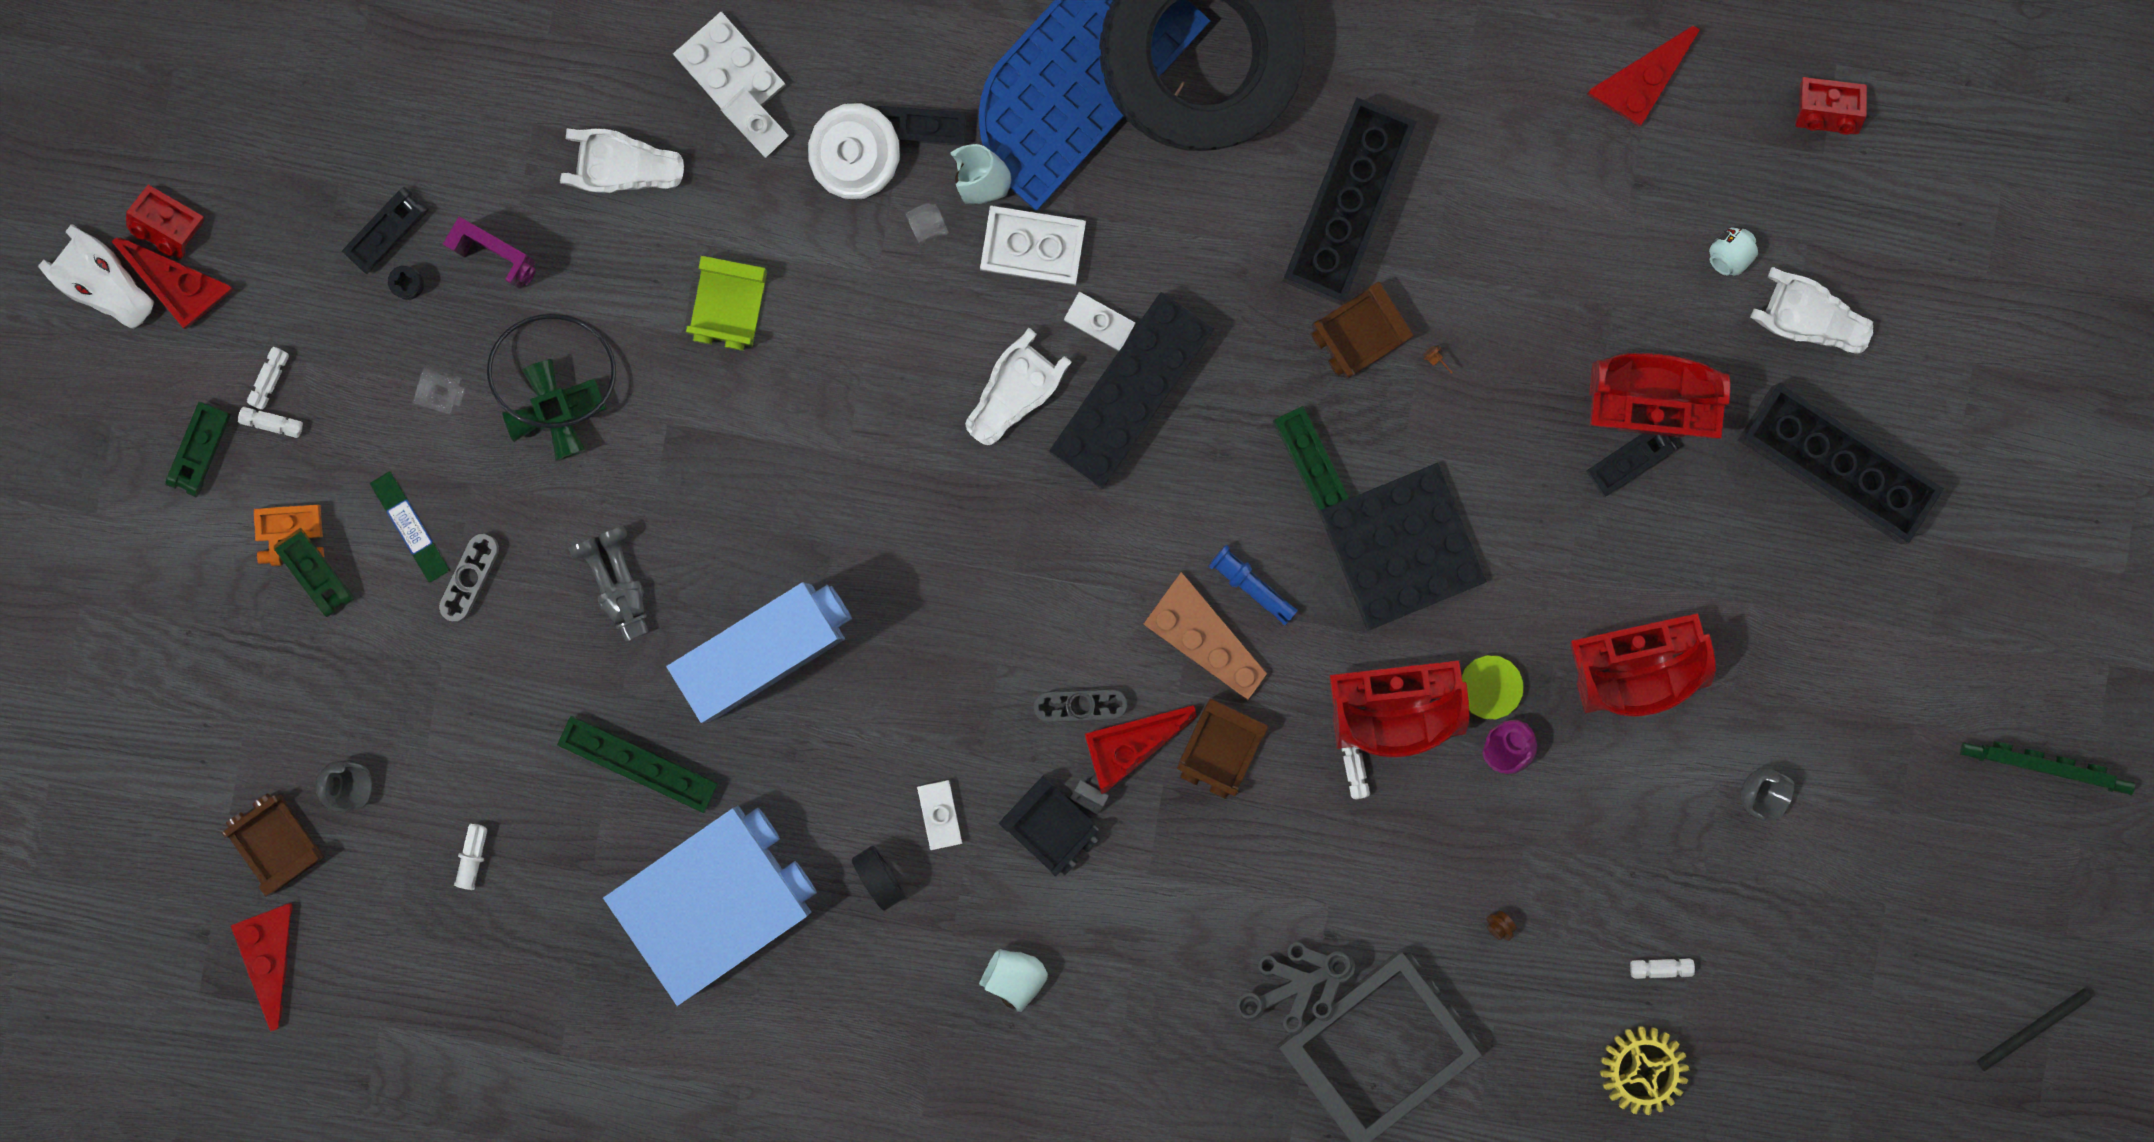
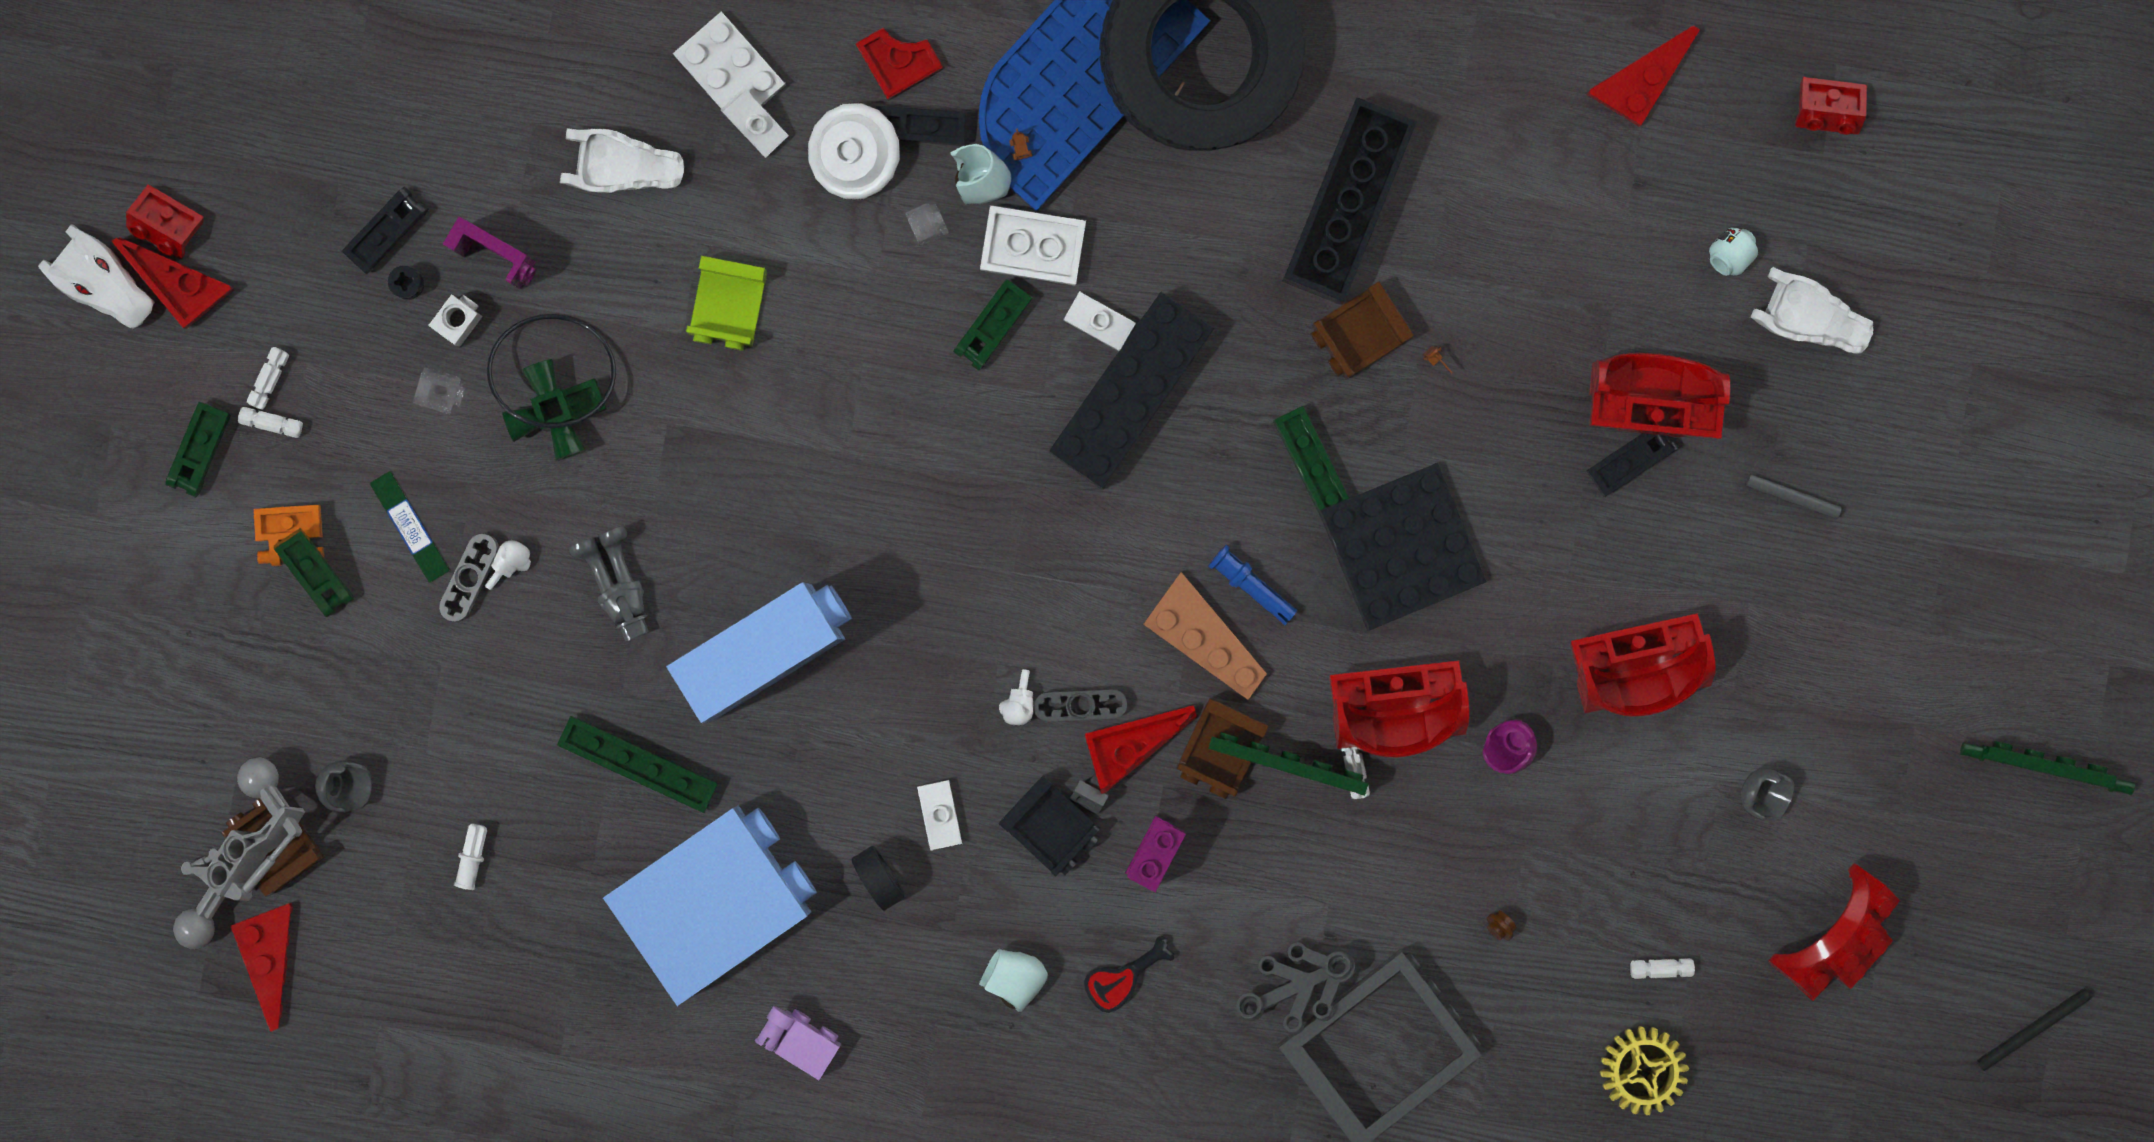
white animal [965,328,1072,445] -> none
lime tile [1461,655,1523,719] -> none
black brick [1738,383,1944,544] -> none
none -> light grey piece [173,757,305,949]
none -> white brick [428,294,483,347]
none -> white piece [485,540,531,590]
none -> lavender hinge [755,1006,841,1080]
none -> red tile [855,28,944,101]
none -> dark green plate [953,279,1033,371]
none -> white piece [999,669,1033,726]
none -> dark orange piece [1009,128,1033,161]
none -> black piece [1084,936,1174,1013]
none -> magenta panel [1125,816,1186,892]
none -> dark green plate [1208,732,1369,796]
none -> dark grey bar [1746,474,1842,519]
none -> red piece [1768,863,1900,1001]

